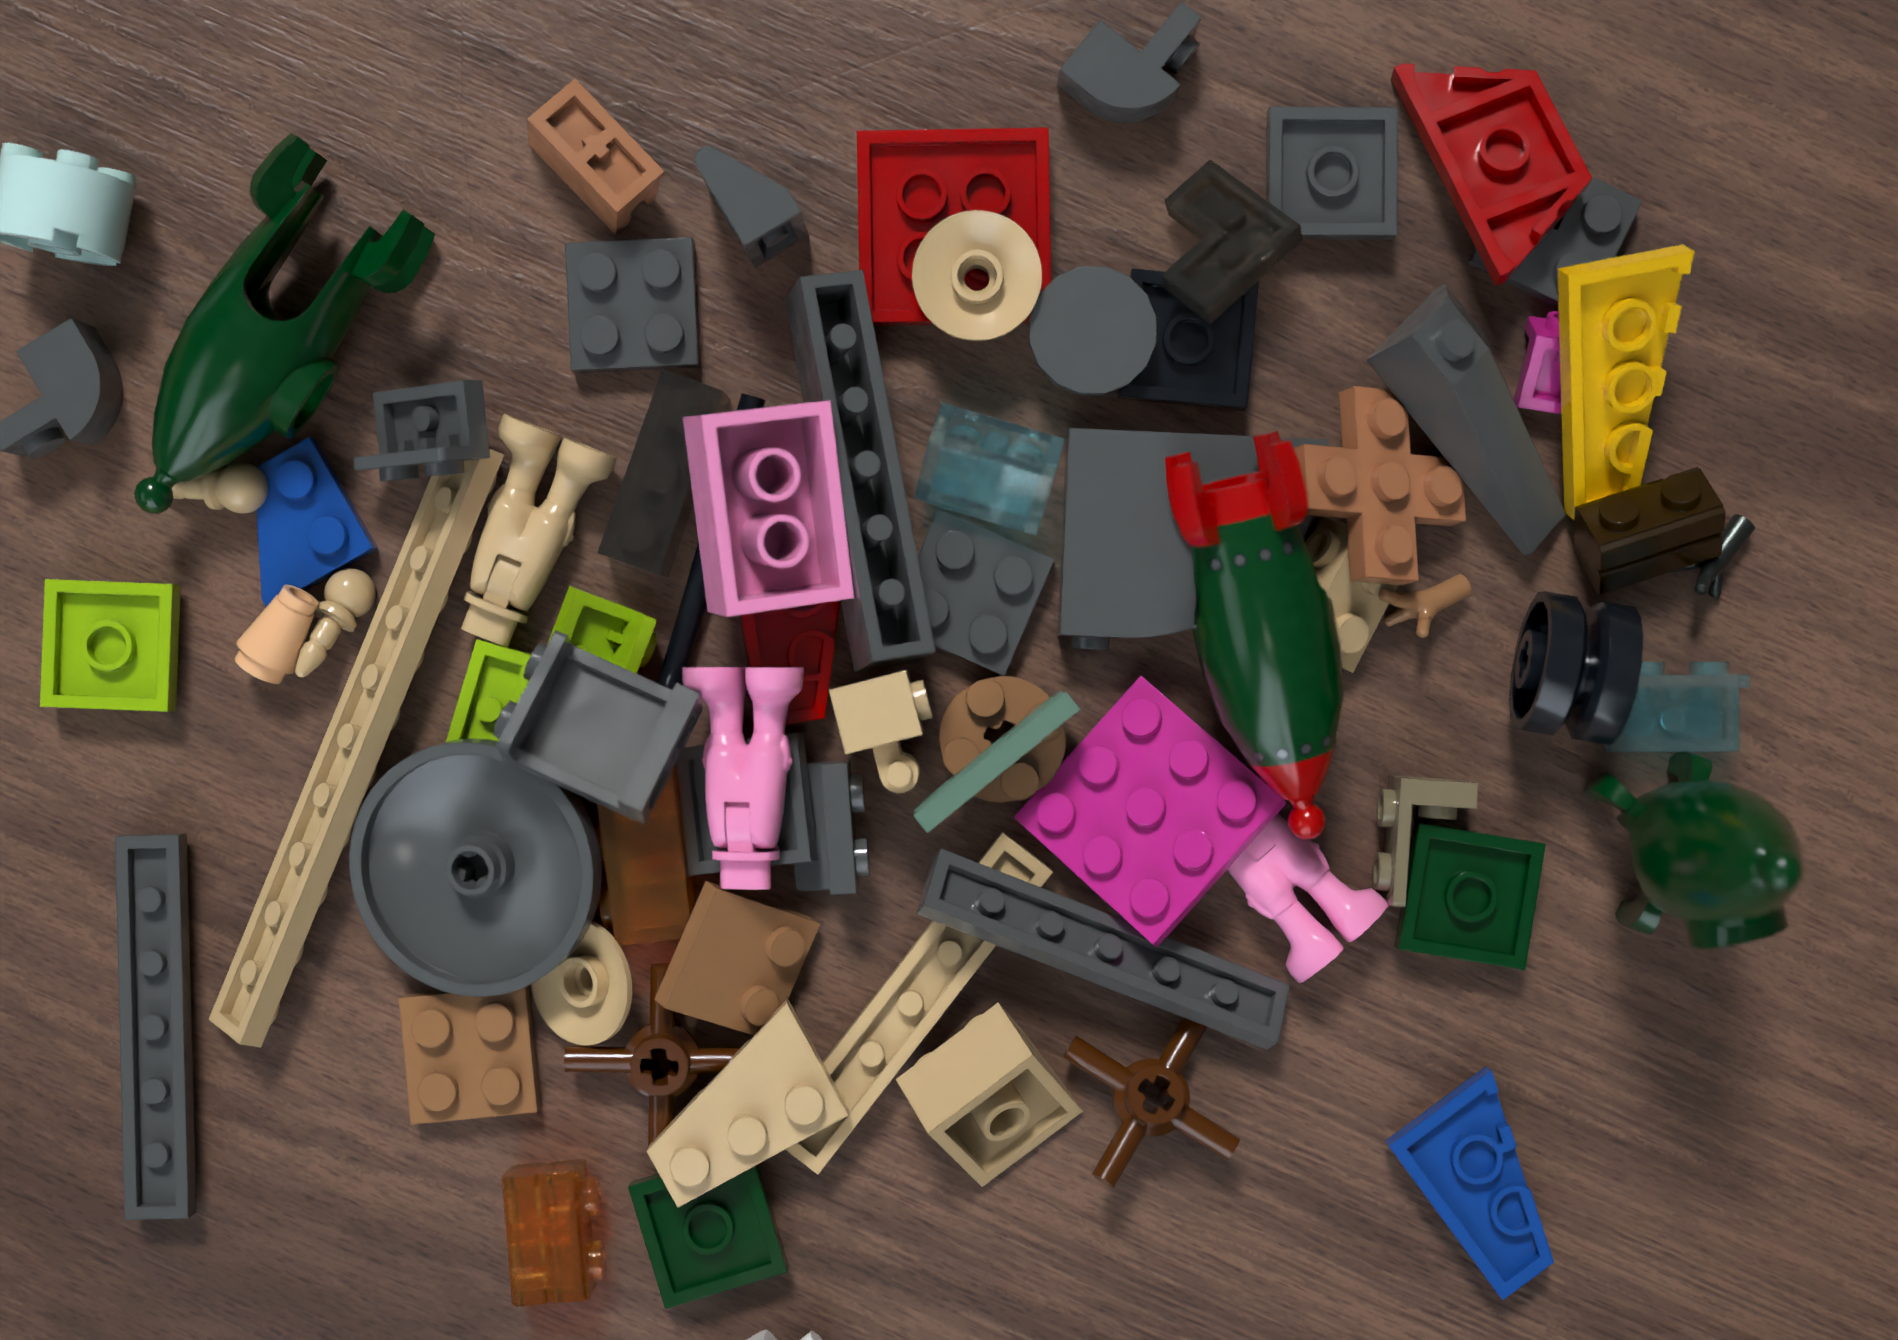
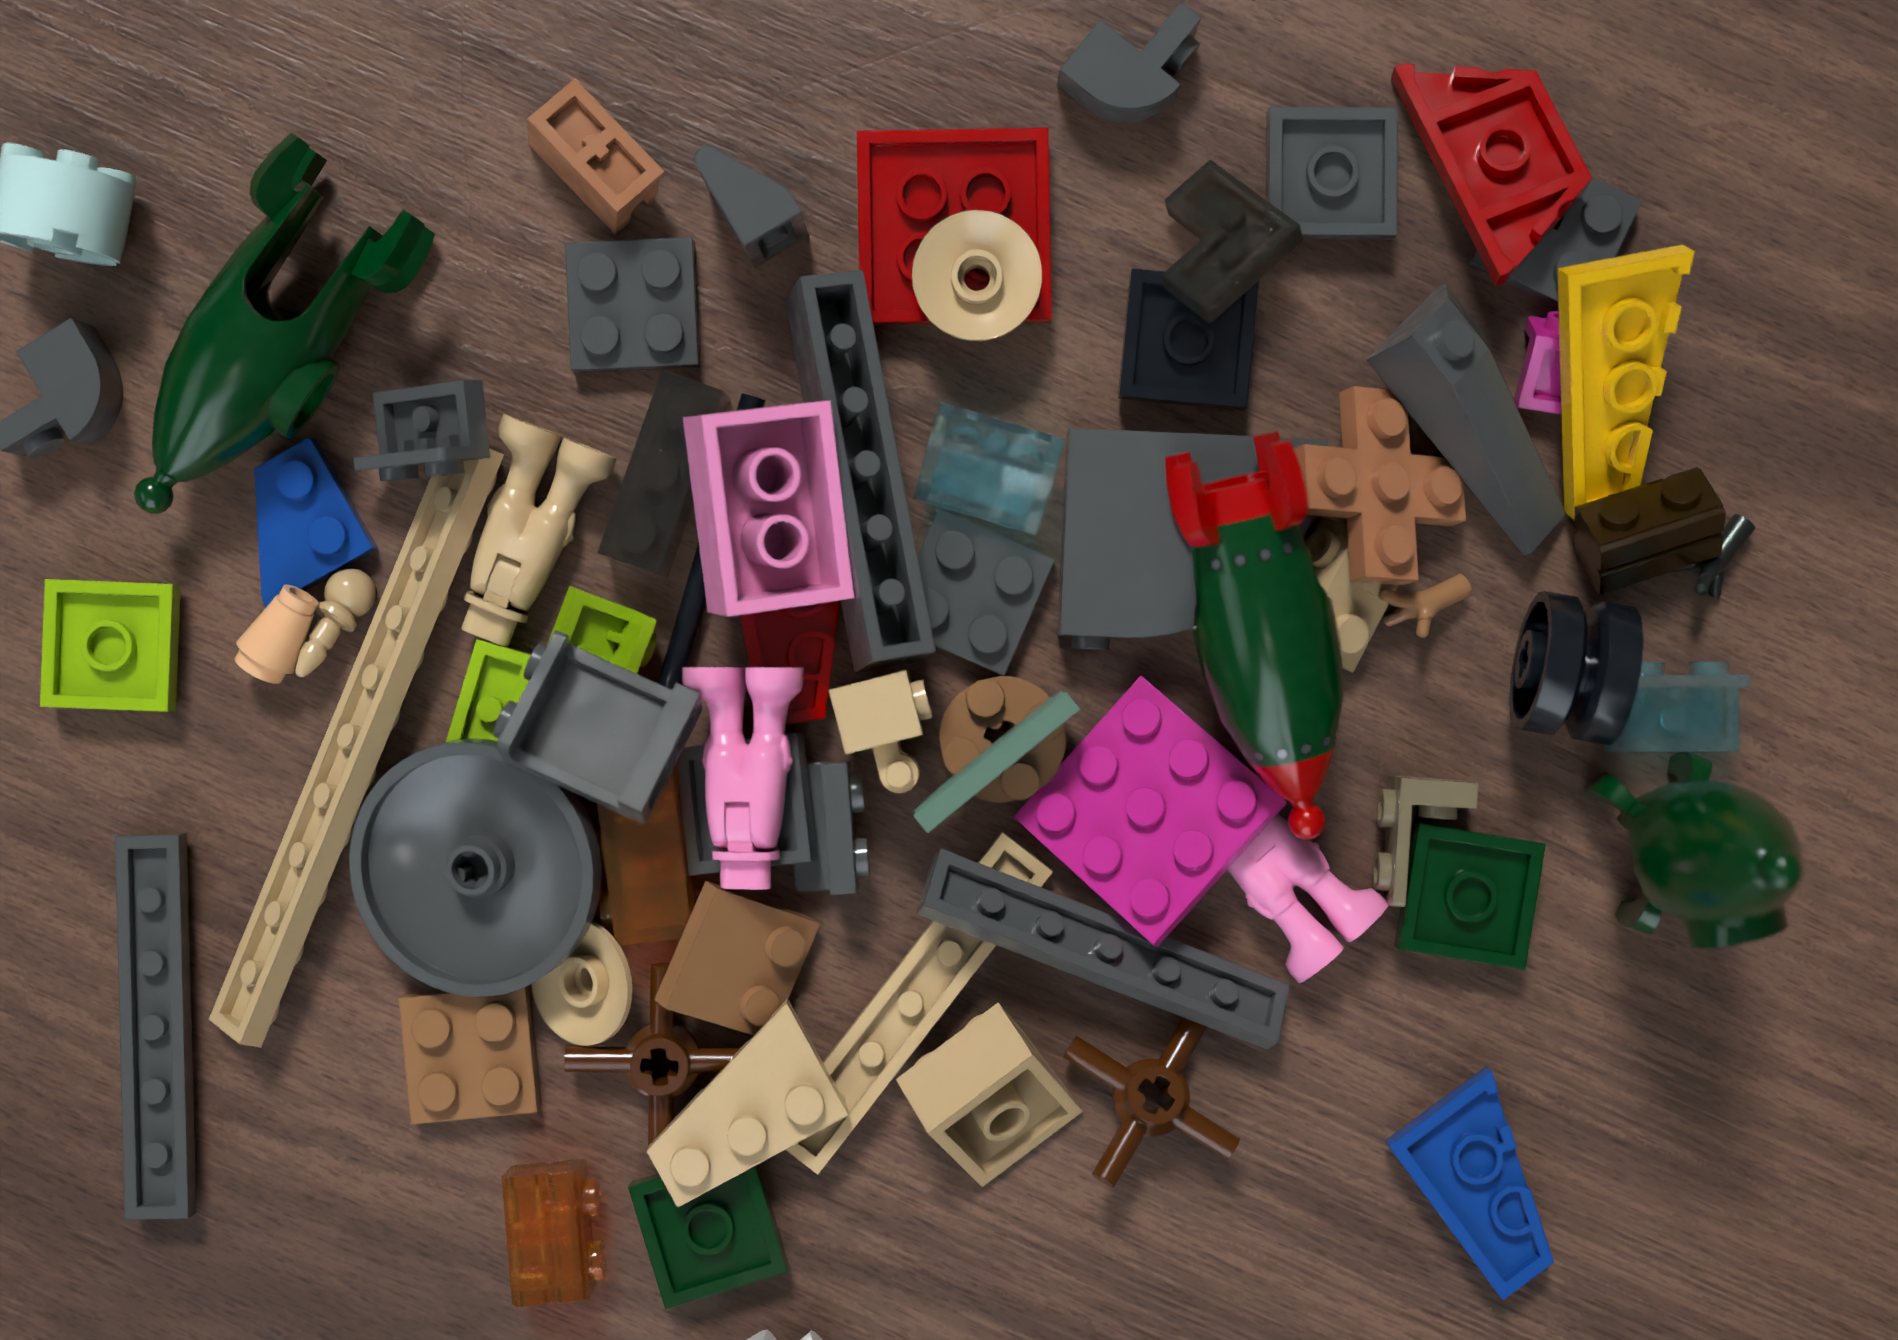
tan bar [172,463,268,514] -> none
dark grey tile [1029,266,1157,396] -> none

